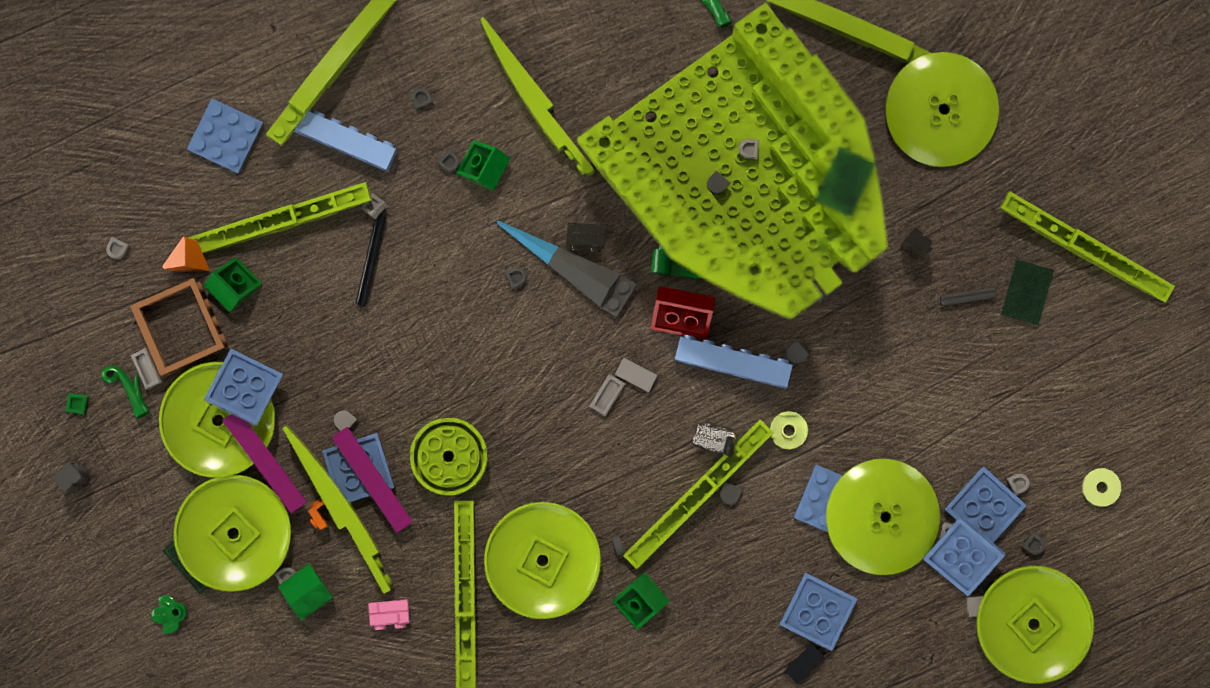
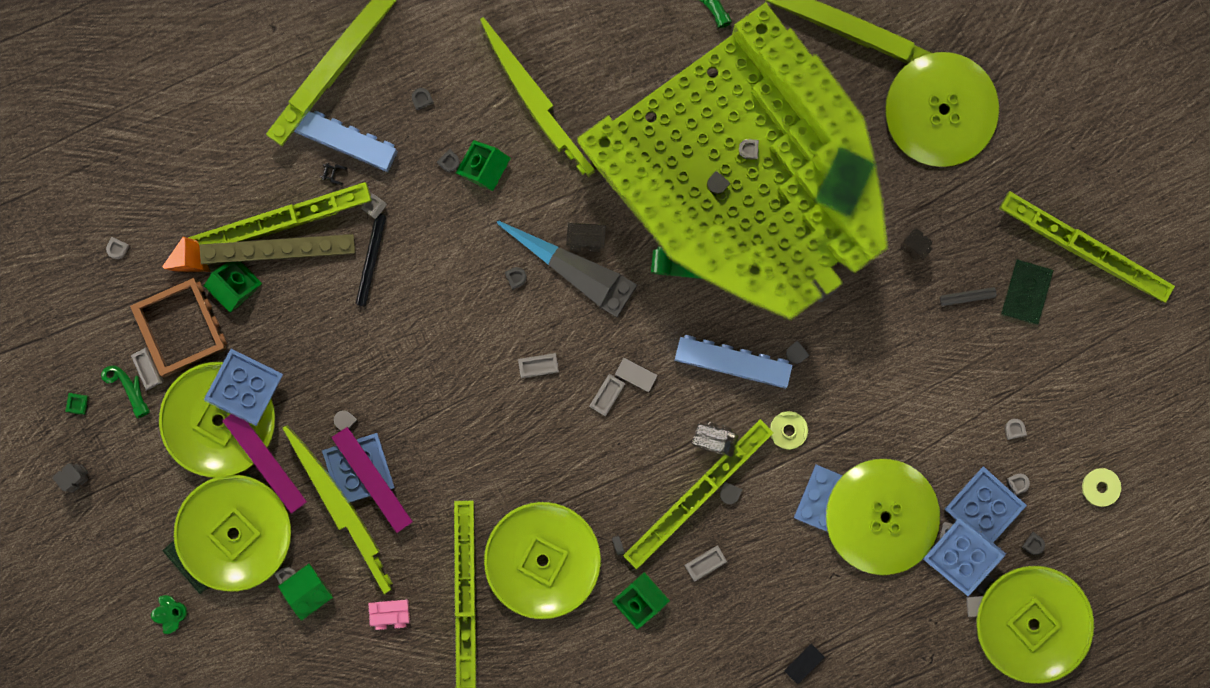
medium blue plate [187,99,264,174] -> none
orange bracket [308,499,329,530] -> none
lime brick [410,418,488,496] -> none
red slope [651,286,715,340] -> none
medium blue plate [779,573,857,651] -> none
none -> olive plate [200,234,355,265]
none -> black piece [320,163,347,186]
none -> light grey tile [518,353,559,379]
none -> light grey tile [684,545,727,582]
none -> light grey tile [1005,419,1027,440]

